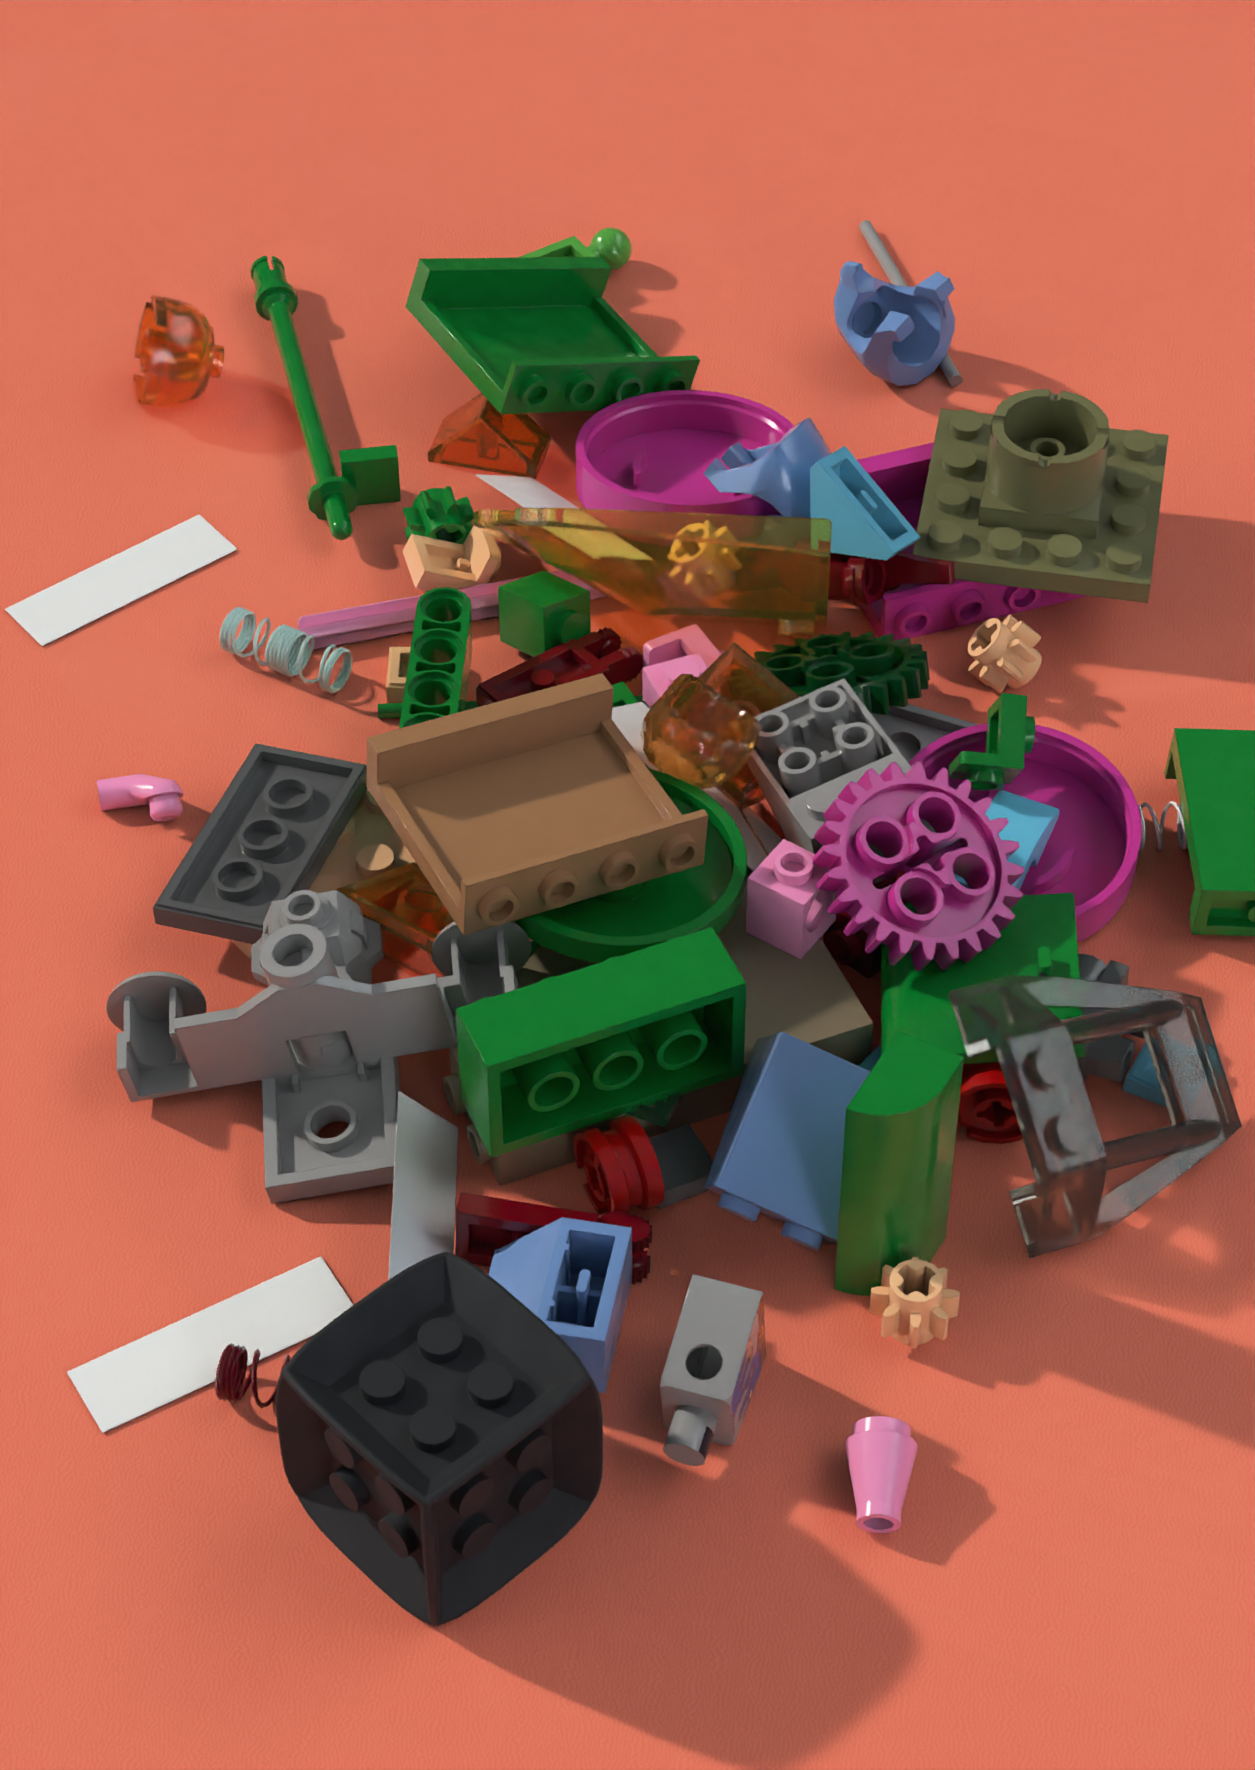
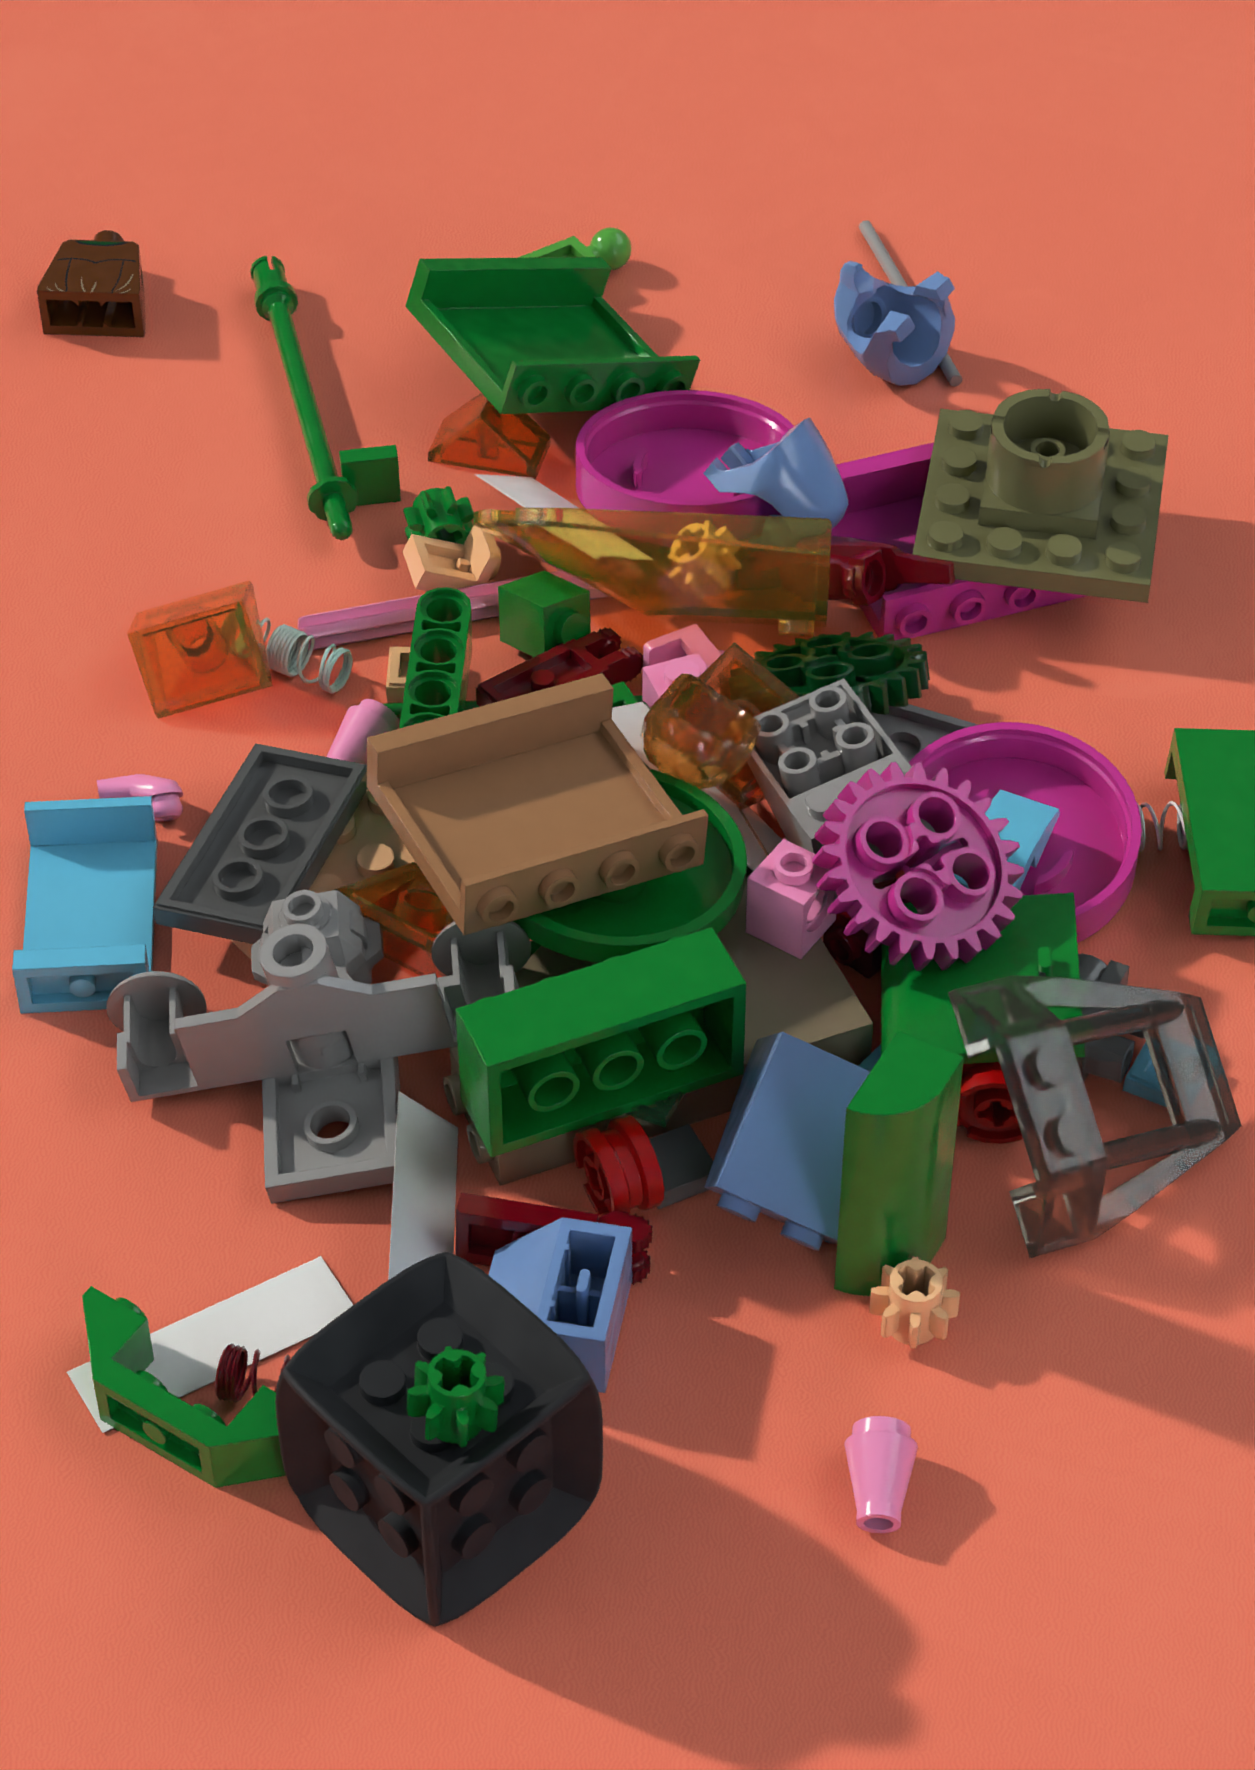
white sticker [5,514,238,646] -> none
clear orange cylinder [133,295,224,408] -> none
light grey torso [660,1274,766,1466] -> none
medium azure slope [810,446,920,561] -> none
green bracket [949,693,1035,791] -> none
light nougat gear [968,614,1042,693] -> none
none -> medium azure panel [12,796,158,1014]
none -> reddish brown torso [37,230,146,337]
none -> green slope [82,1286,286,1488]
none -> clear orange slope [127,580,273,719]
none -> bright pink cone [327,699,400,765]
none -> green gear [407,1346,505,1447]

